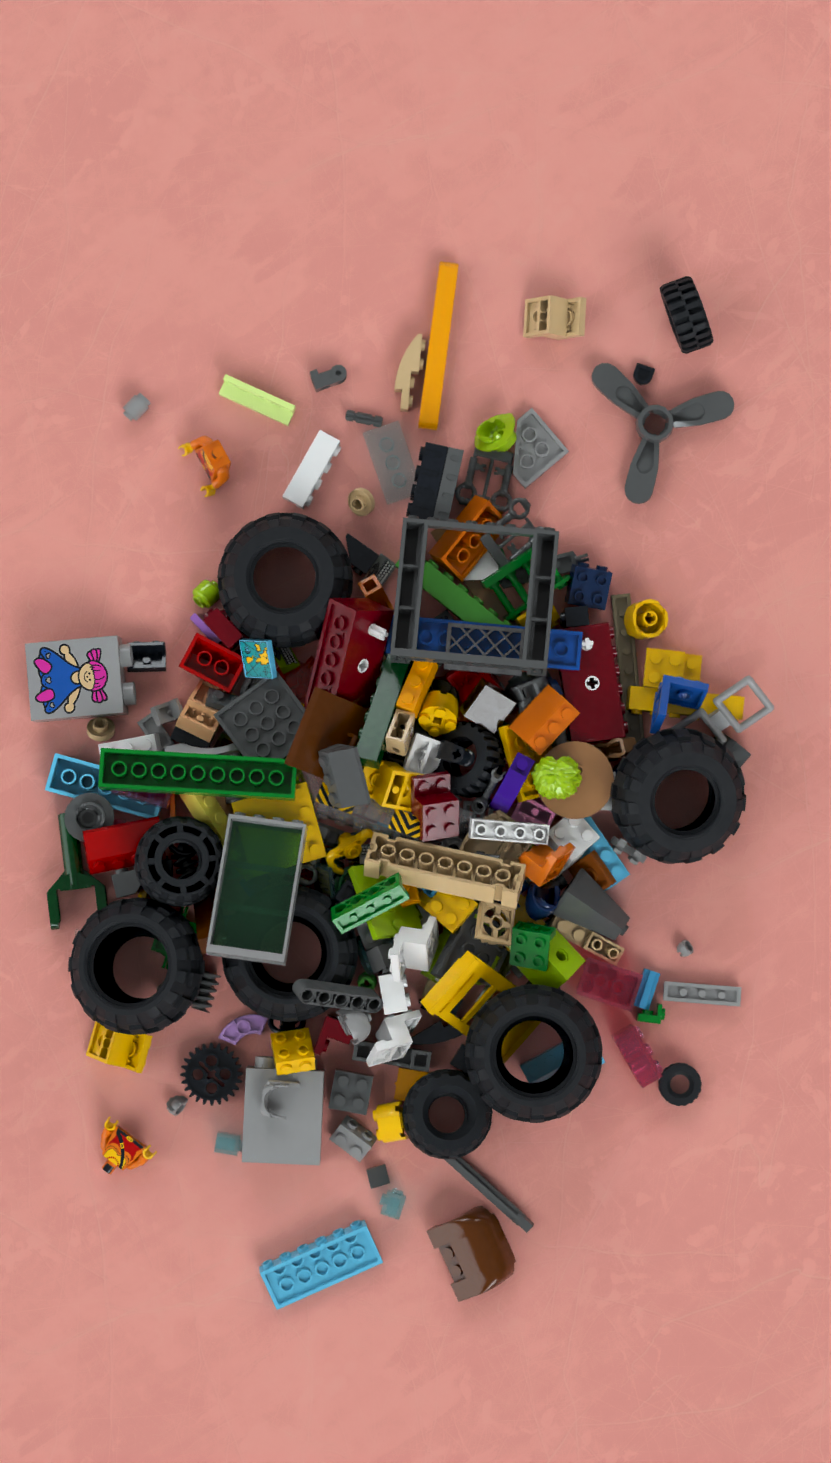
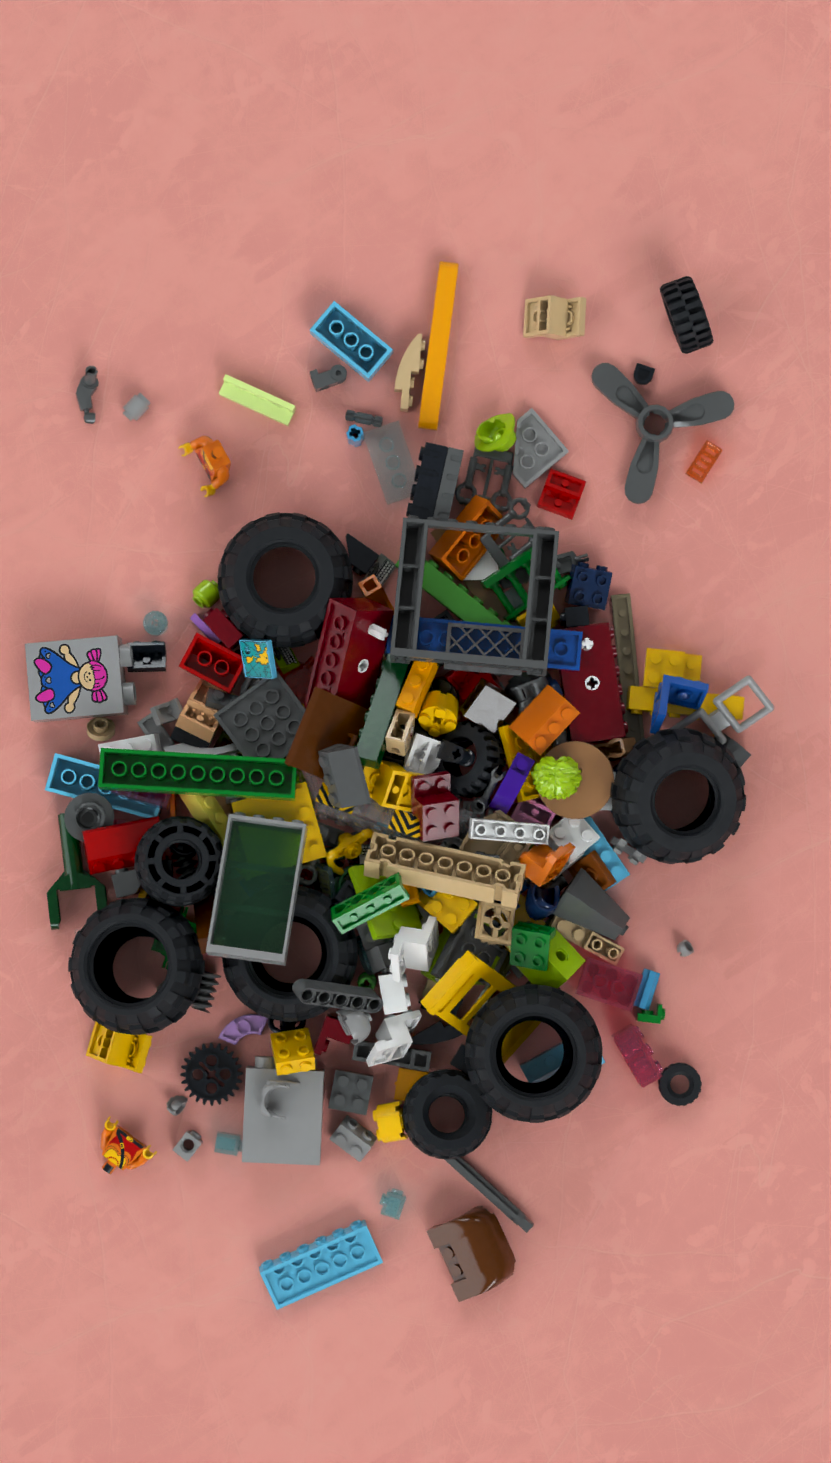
white brick [282,430,342,509] -> none
tan plate [348,487,375,516] -> none
dark grey slope [366,1164,390,1189] -> none
yellow brick [624,599,668,640] -> none
light grey plate [663,981,742,1007] -> none
none -> dark grey arm [76,366,99,424]
none -> clear light blue head [143,611,169,636]
none -> light grey brick [173,1130,203,1162]
none -> medium azure brick [310,301,393,382]
none -> dark azure axle [346,424,364,447]
none -> clear light blue tile [505,587,524,609]
none -> red slope [537,468,586,520]
none -> clear orange slope [685,440,723,484]

